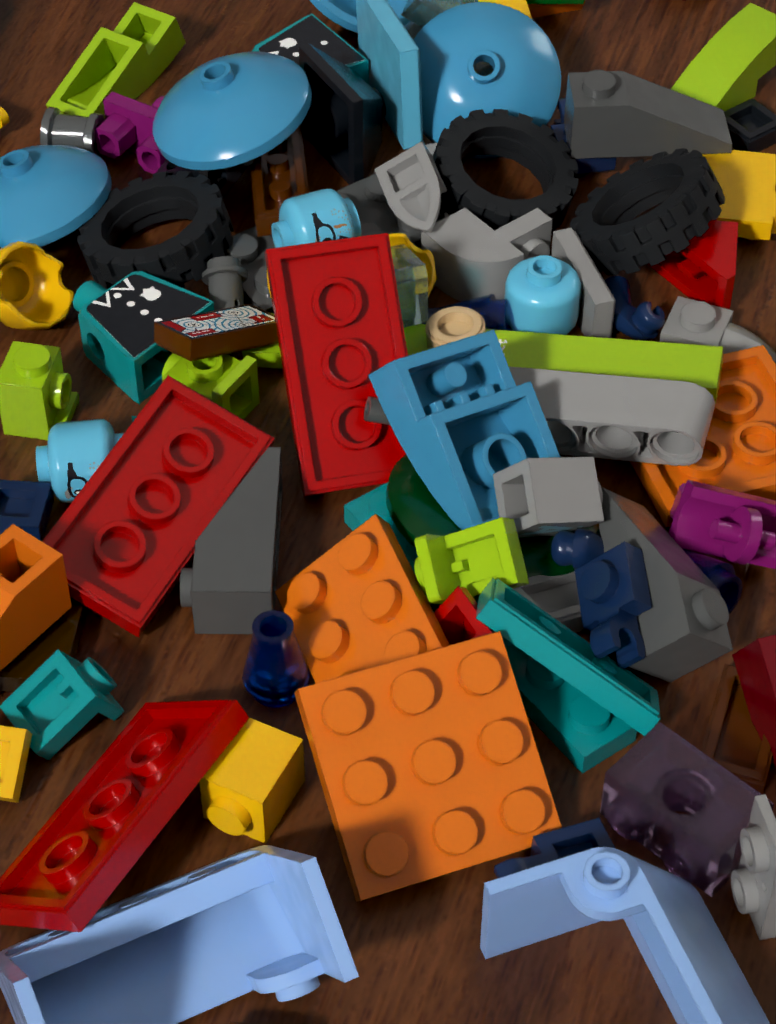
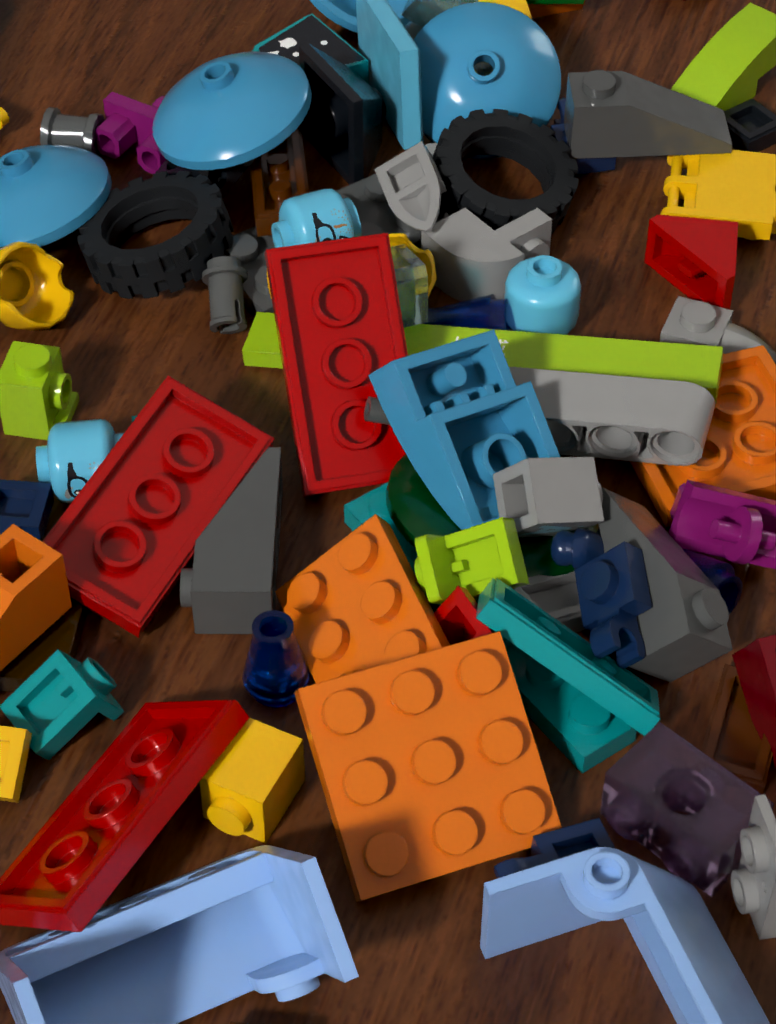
lime slope [46,2,186,118] -> none
torso [73,271,214,404] -> none
tile [154,304,279,361] -> none
lime brick [162,353,260,419] -> none
tan tile [425,306,486,349] -> none
light grey tile [551,228,616,338] -> none
black tyre [570,148,725,275] -> none
dark blue arm [605,276,665,341] -> none

